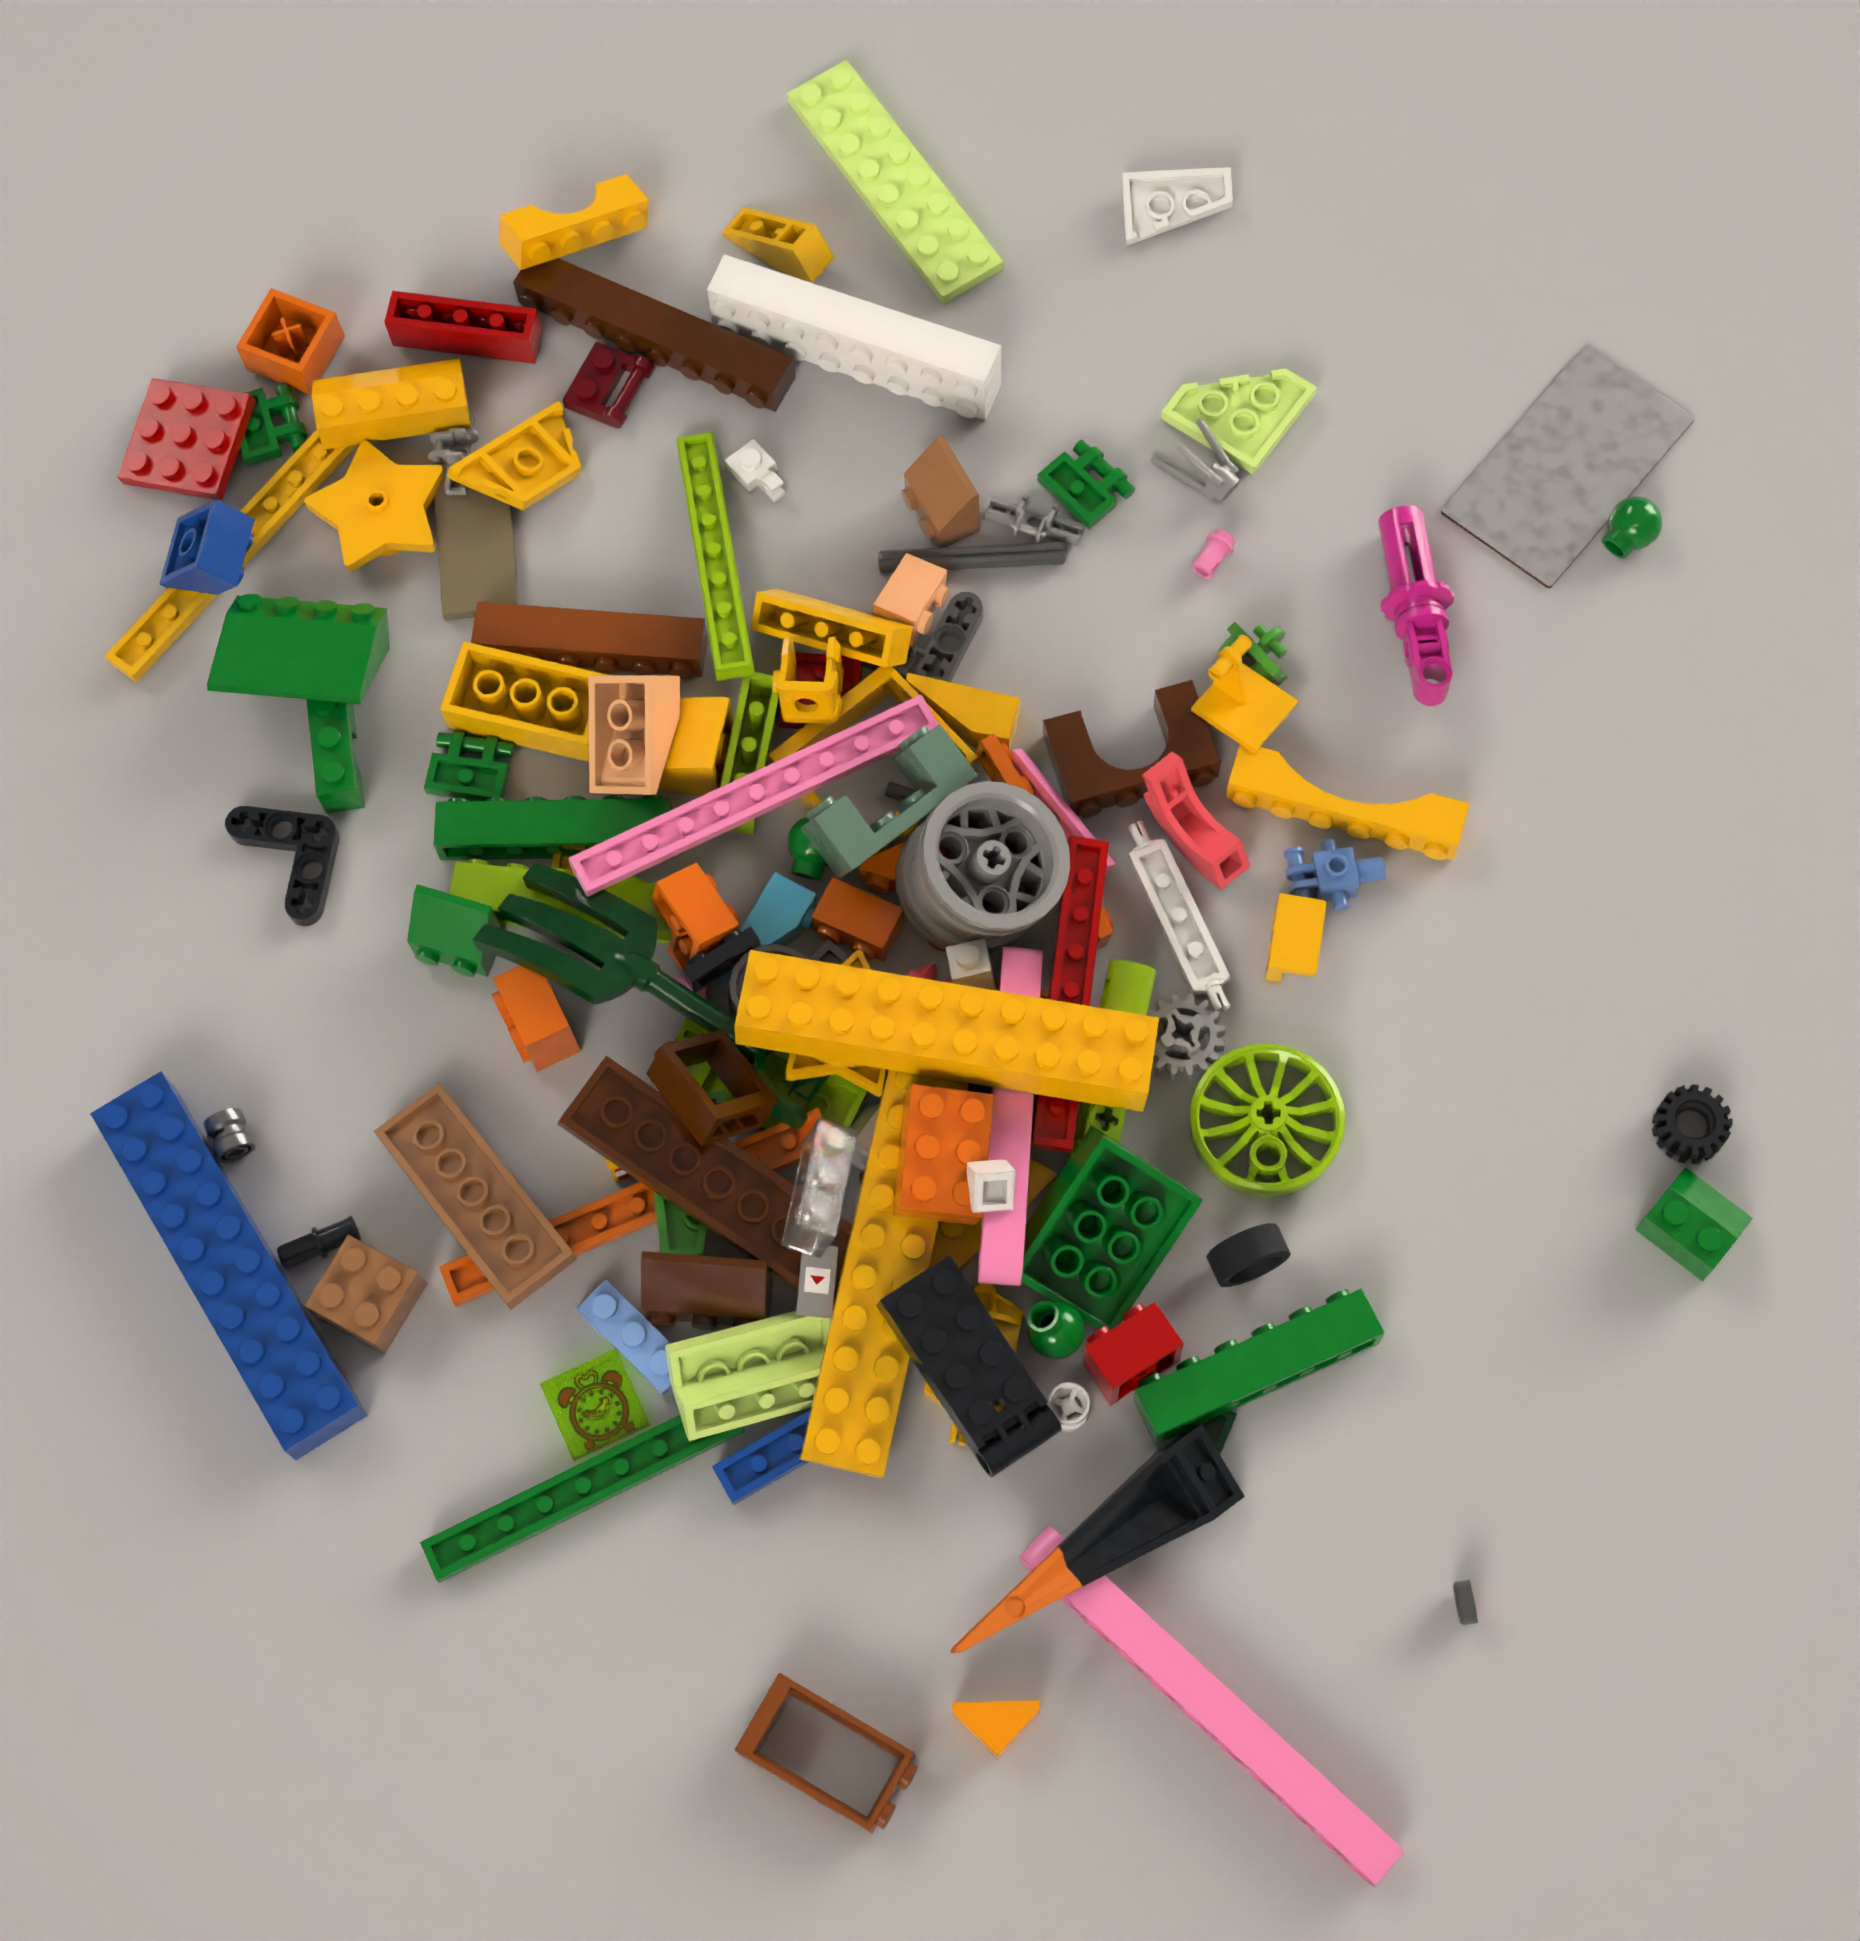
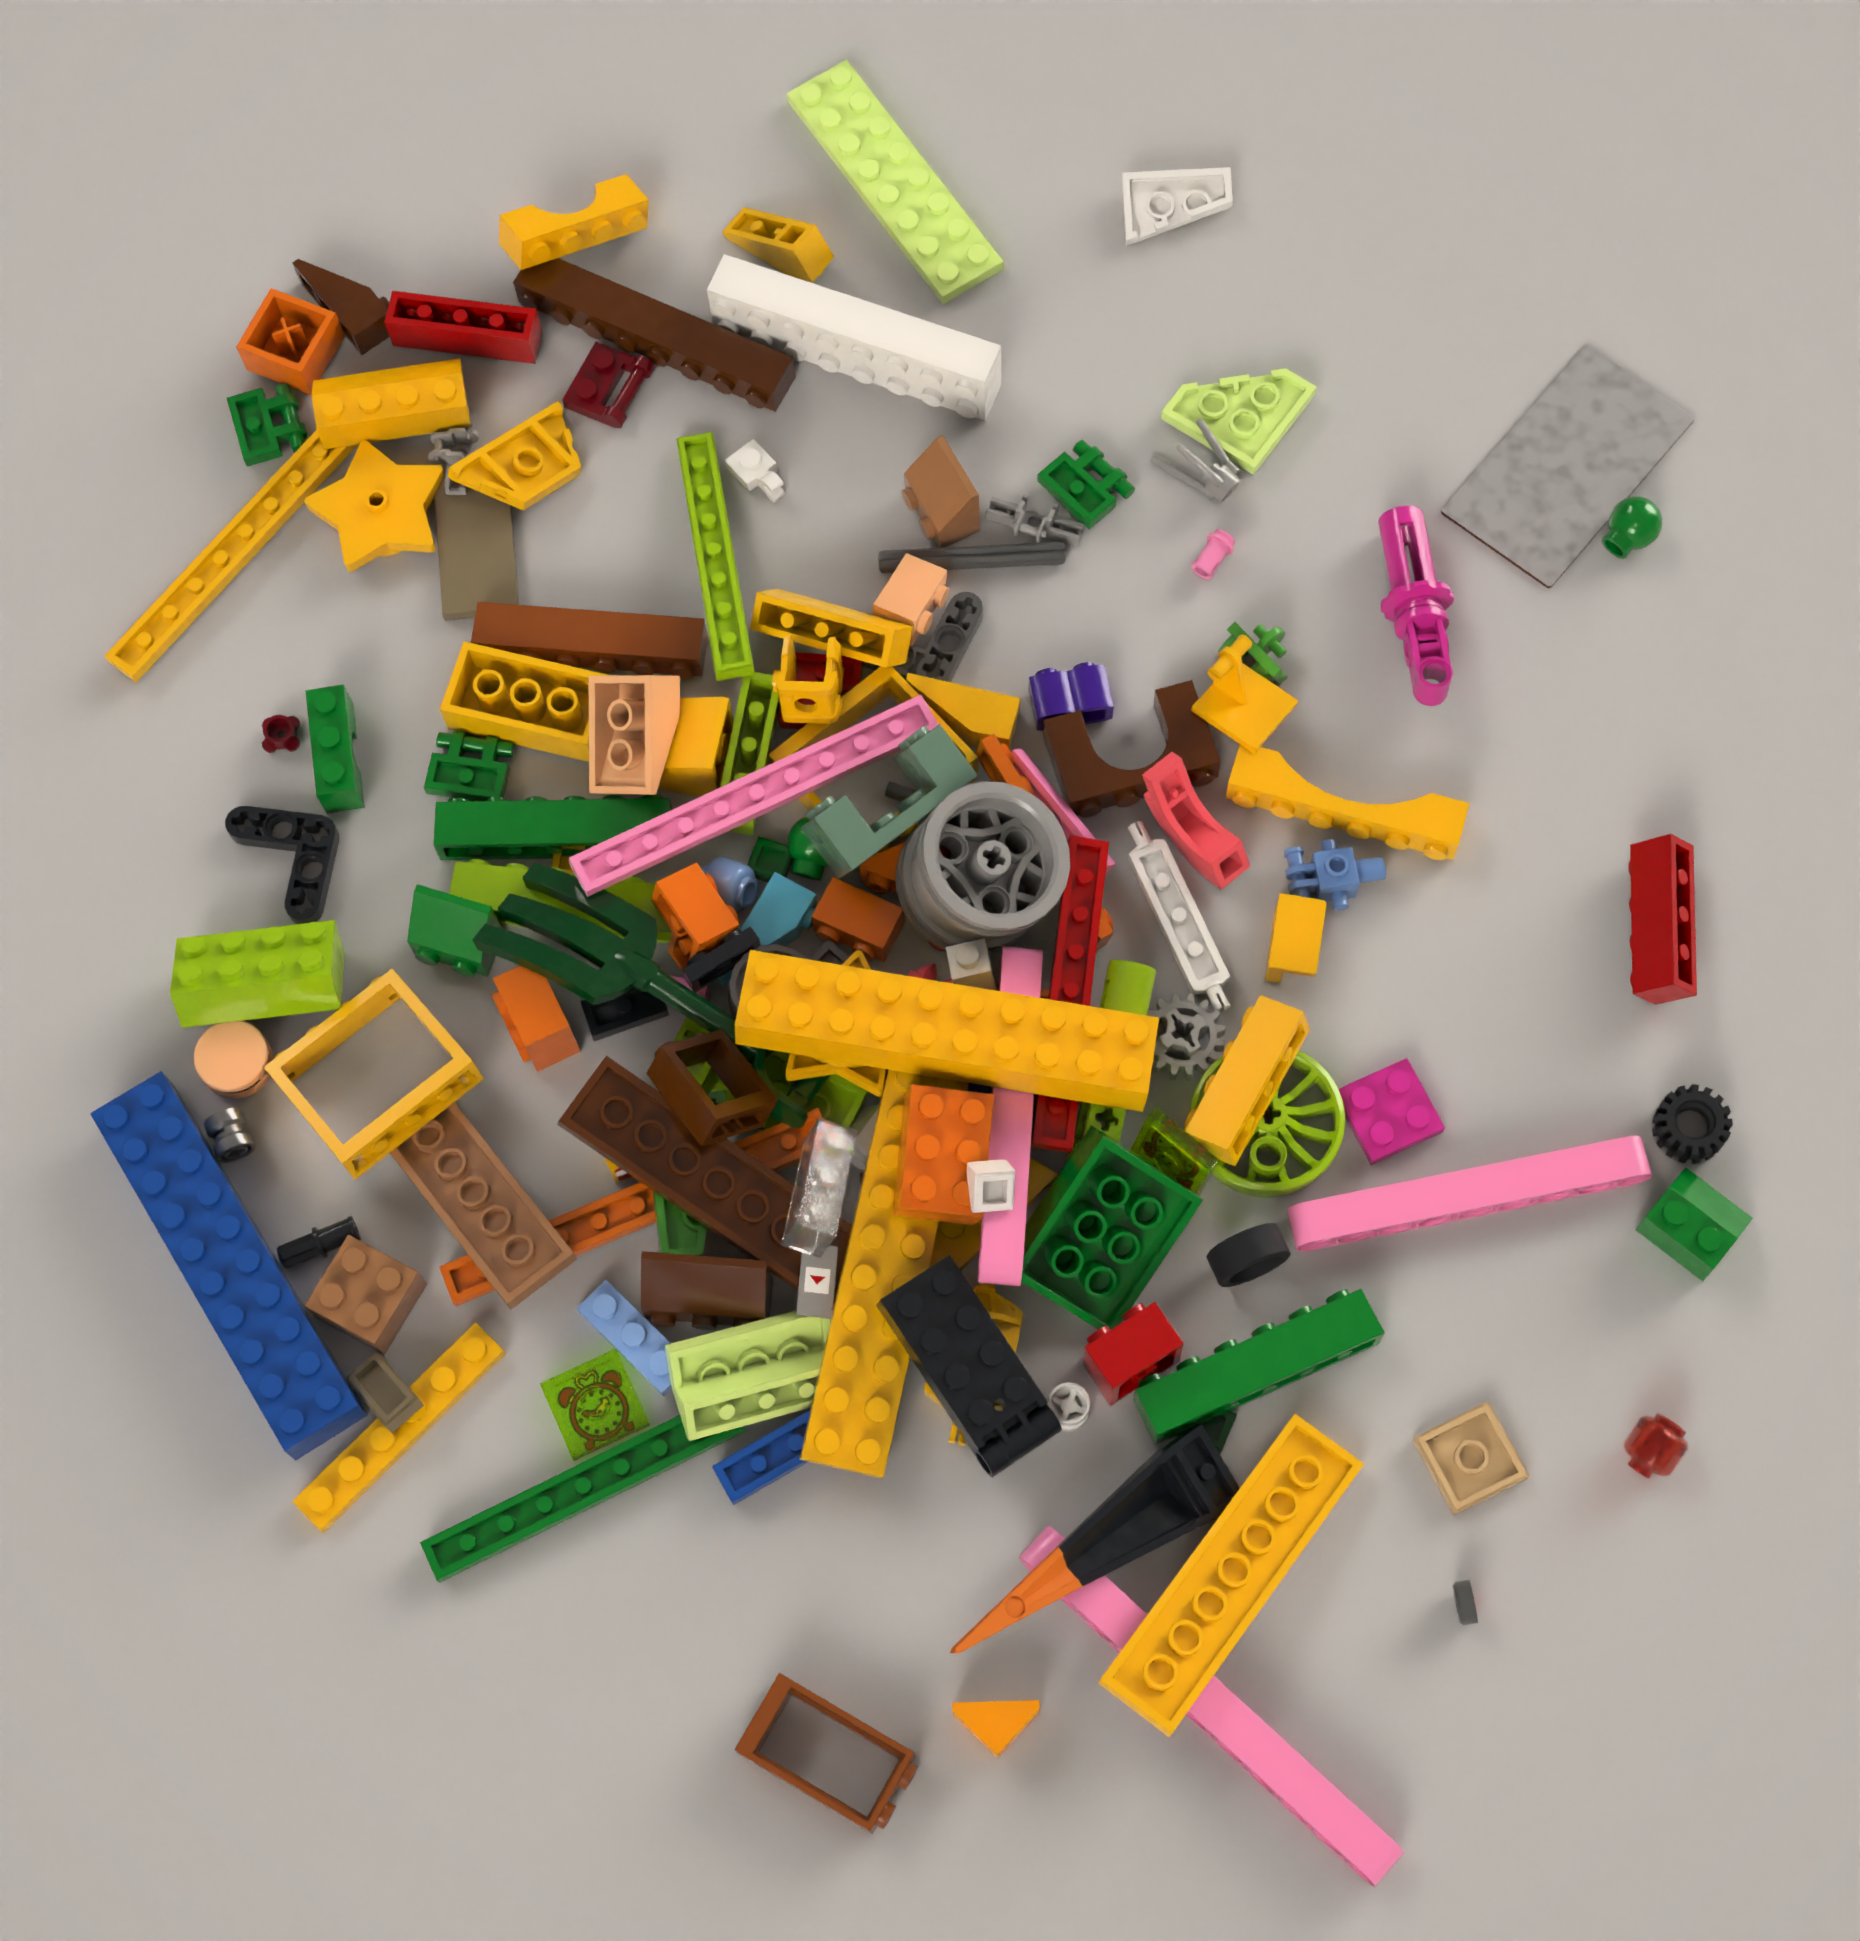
plate [117,378,256,501] -> none
blue slope [159,499,255,595] -> none
green slope [207,594,390,704] -> none
green piece [1027,1300,1085,1359] -> none
none -> lime brick [170,920,345,1028]
none -> light nougat head [194,1021,274,1099]
none -> dark red plate [262,715,301,753]
none -> yellow window [264,968,484,1180]
none -> reddish brown slope [292,259,389,356]
none -> yellow plate [292,1322,506,1533]
none -> dark tan tile [346,1350,424,1433]
none -> black plate [580,987,669,1041]
none -> light blue head [702,856,758,912]
none -> green tile [747,836,793,882]
none -> dark purple brick [1028,662,1114,731]
none -> yellow plate [1098,1414,1364,1737]
none -> clear neon green tile [1130,1107,1220,1196]
none -> yellow brick [1184,995,1310,1166]
none -> bright pink beam [1286,1136,1652,1251]
none -> dark pink plate [1339,1058,1445,1165]
none -> tan tile [1412,1401,1530,1516]
none -> clear red head [1623,1413,1689,1479]
none -> red brick [1628,834,1697,1005]

